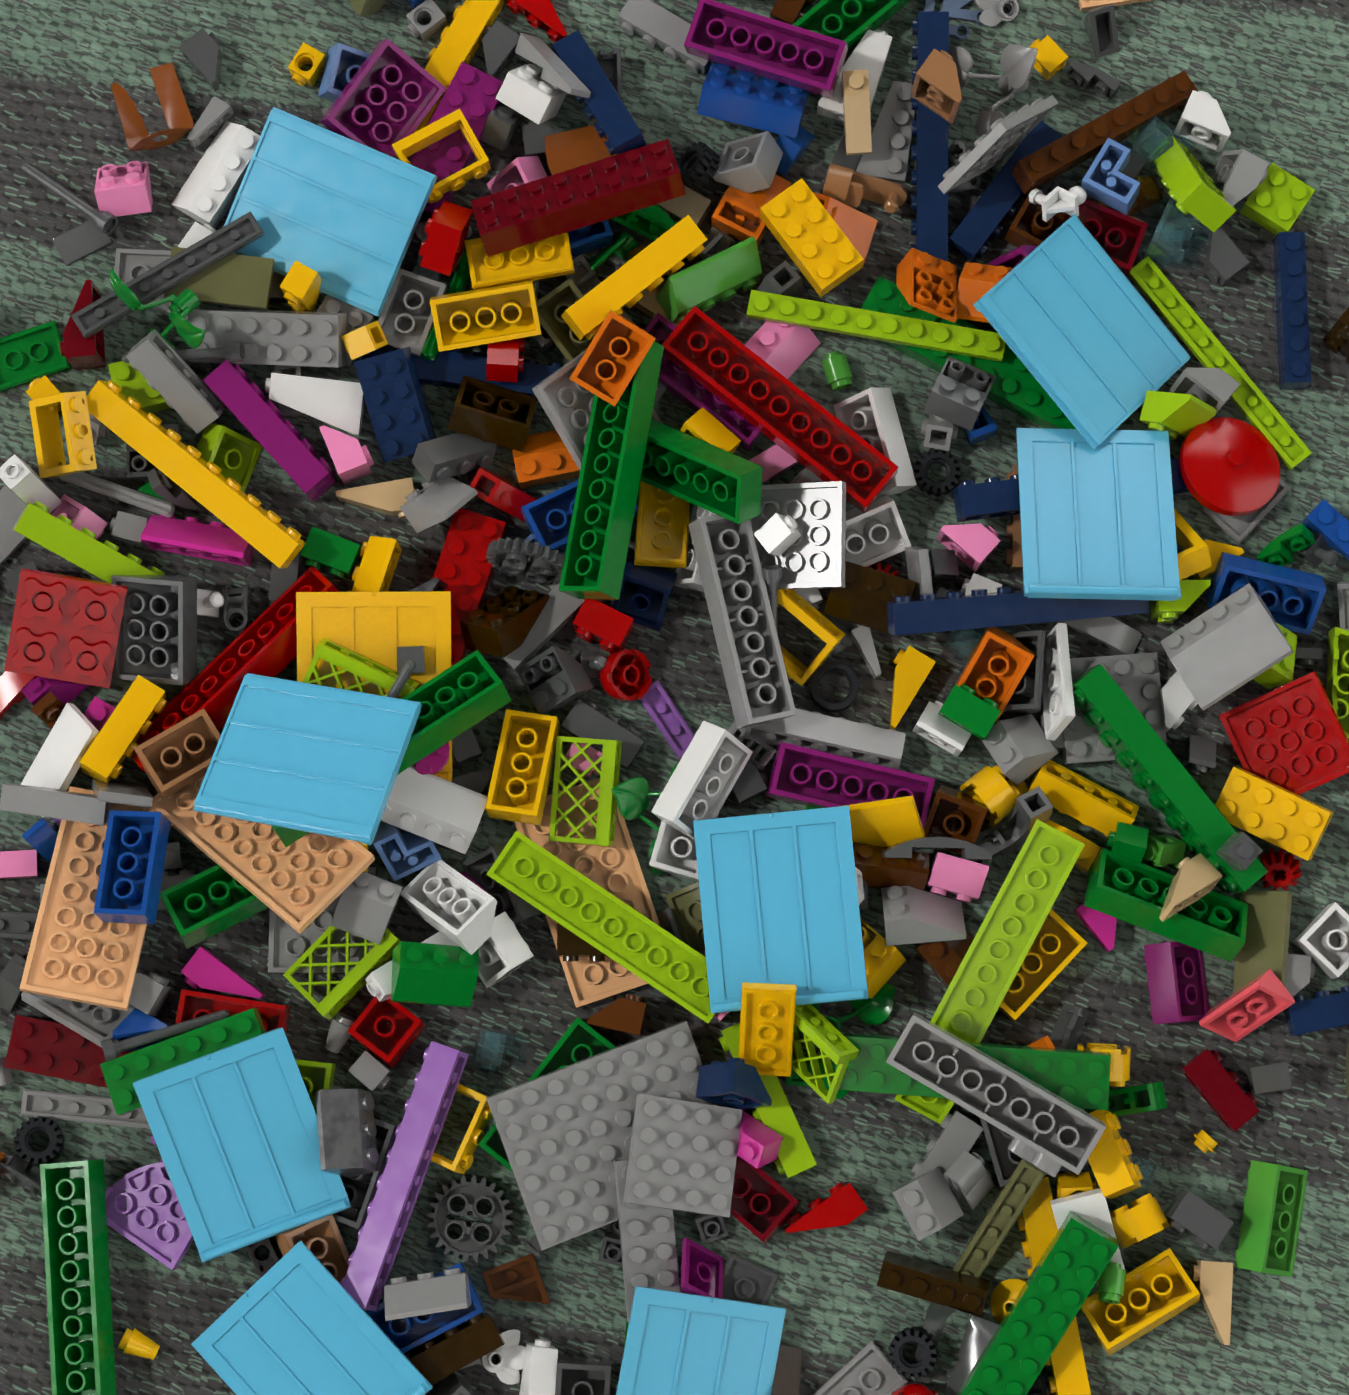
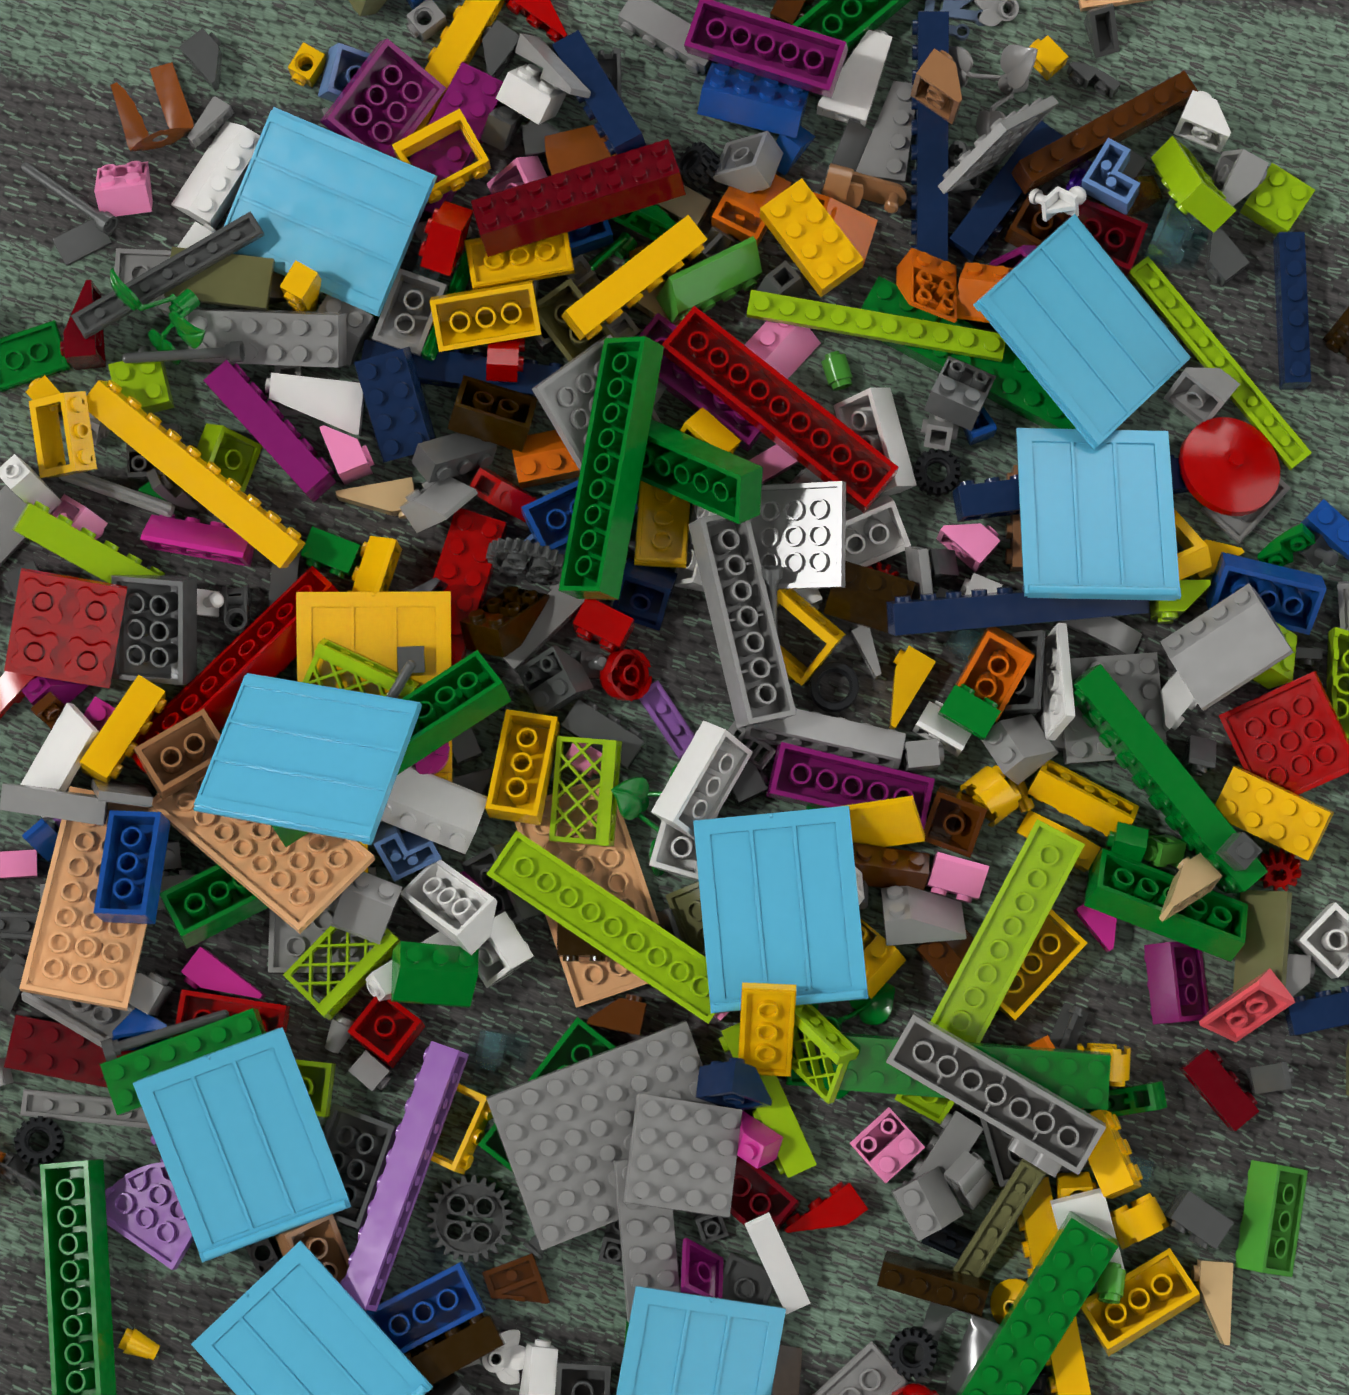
light grey brick [110,511,149,547] -> none
light grey brick [126,329,225,434] -> none
flat silver slope [315,1089,379,1178] -> none
yellow brick [341,320,388,360] -> none
light grey slope [384,1268,472,1321] -> none
orange slope [570,309,656,406] -> none
white brick [754,513,802,556] -> none
tan slope [841,69,872,155] -> none
dark grey slope [882,837,992,859] -> none
dark grey arch [975,786,1053,864] -> none
clear light blue brick [1133,116,1174,164] -> none
lime slope [1139,390,1217,440] -> none
yellow plate [1193,1130,1218,1154] -> none
none -> white slope [745,1212,810,1315]
none -> bright pink slope [850,1107,925,1184]
none -> light grey brick [903,739,944,773]
none -> black slope [921,1222,975,1259]
none -> dark purple axle [1066,160,1092,191]

